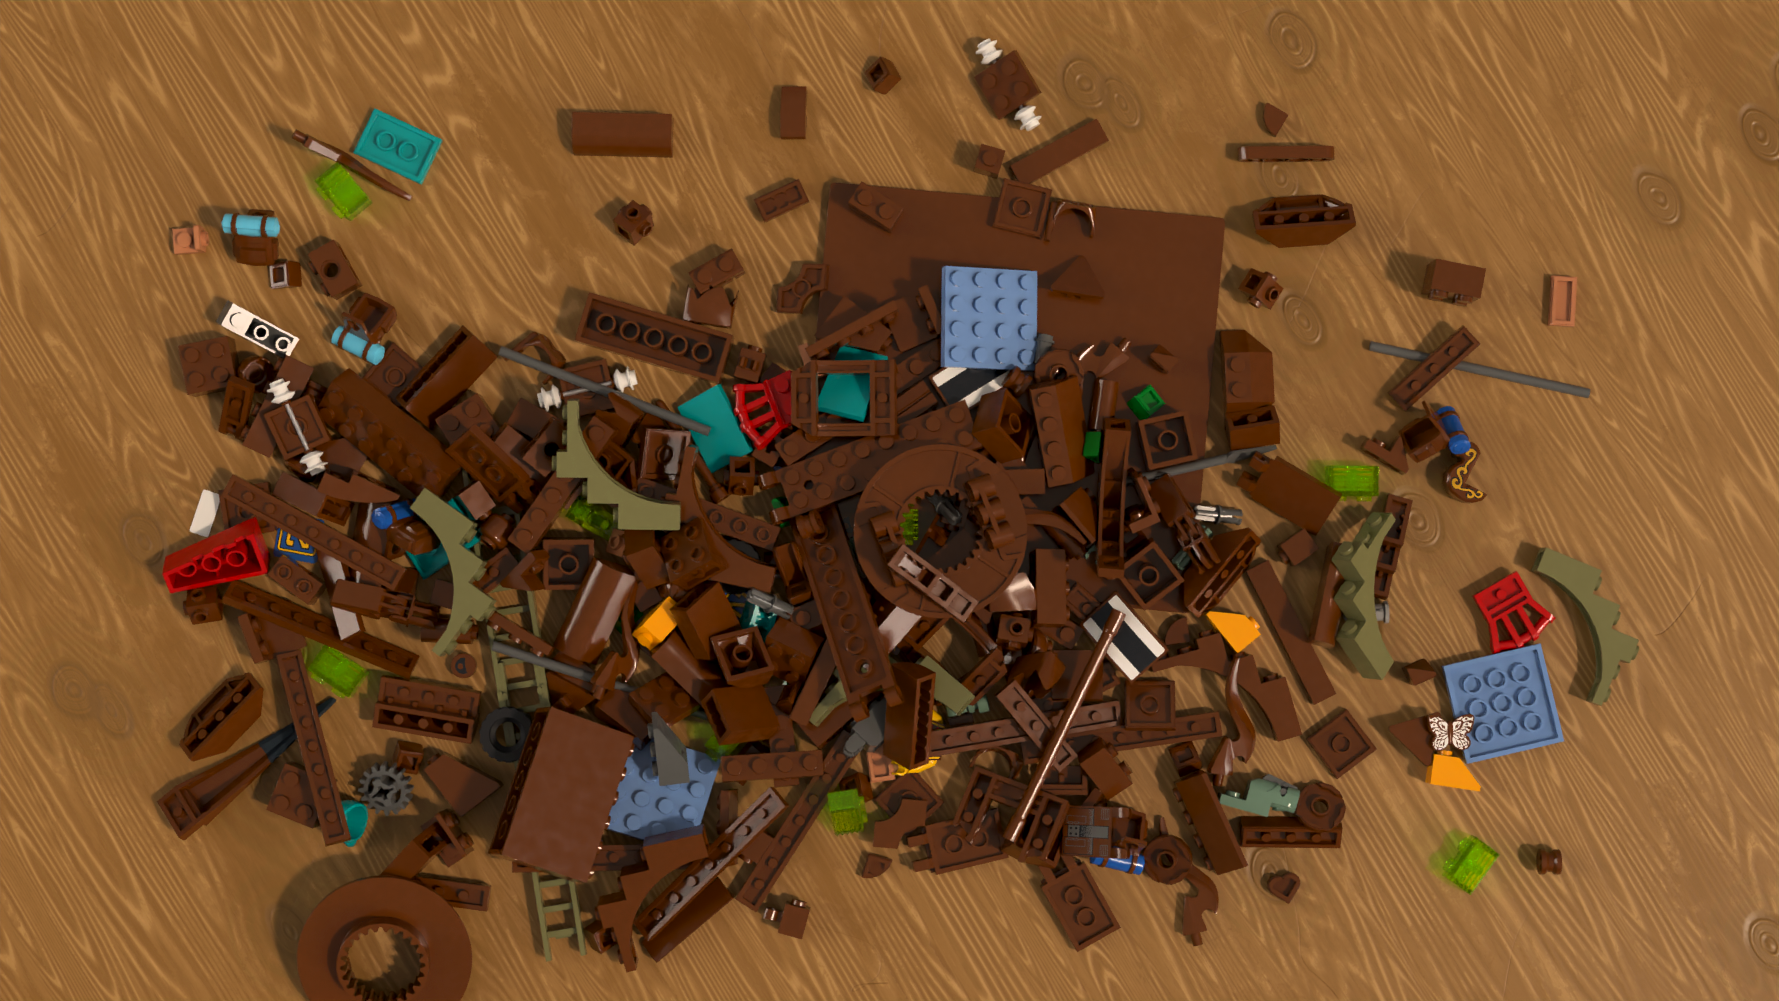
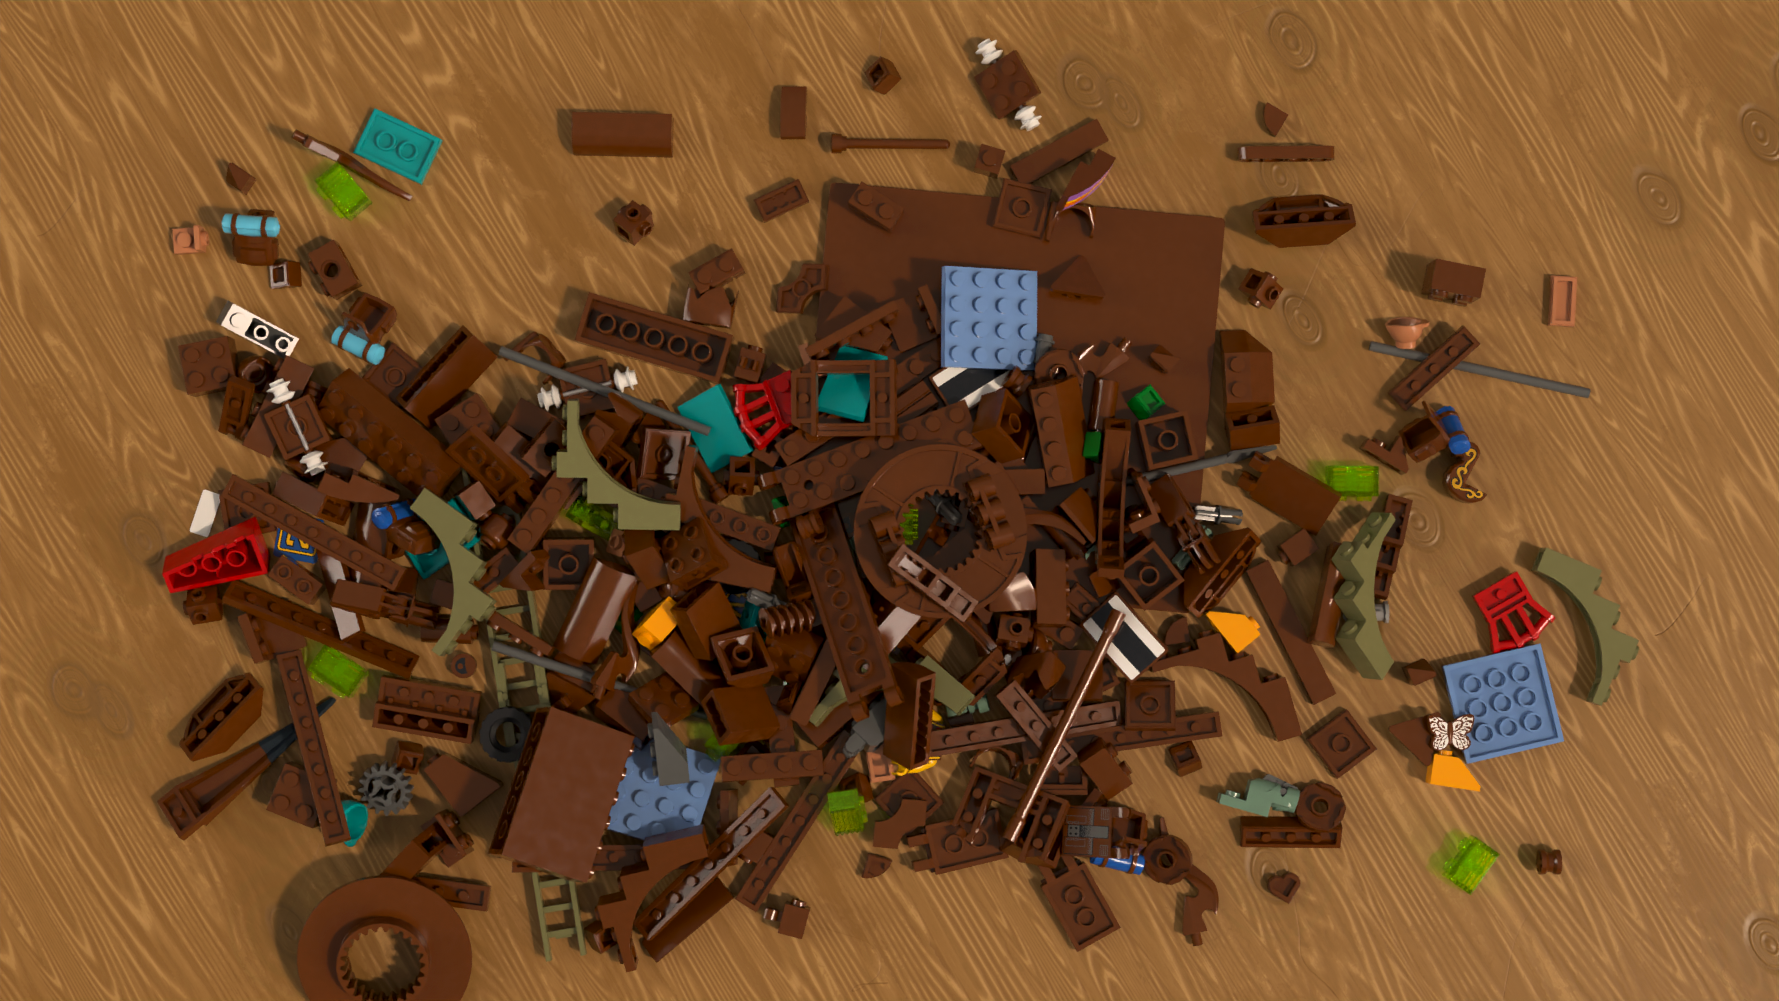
reddish brown slope [1172,769,1248,875] -> none
reddish brown piece [1207,657,1256,787] -> none
none -> reddish brown slope [226,162,256,195]
none -> reddish brown piece [758,599,815,639]
none -> reddish brown piece [831,134,950,154]
none -> reddish brown slope [1055,149,1116,212]
none -> reddish brown slope [1087,571,1121,598]
none -> nougat piece [1385,317,1429,349]

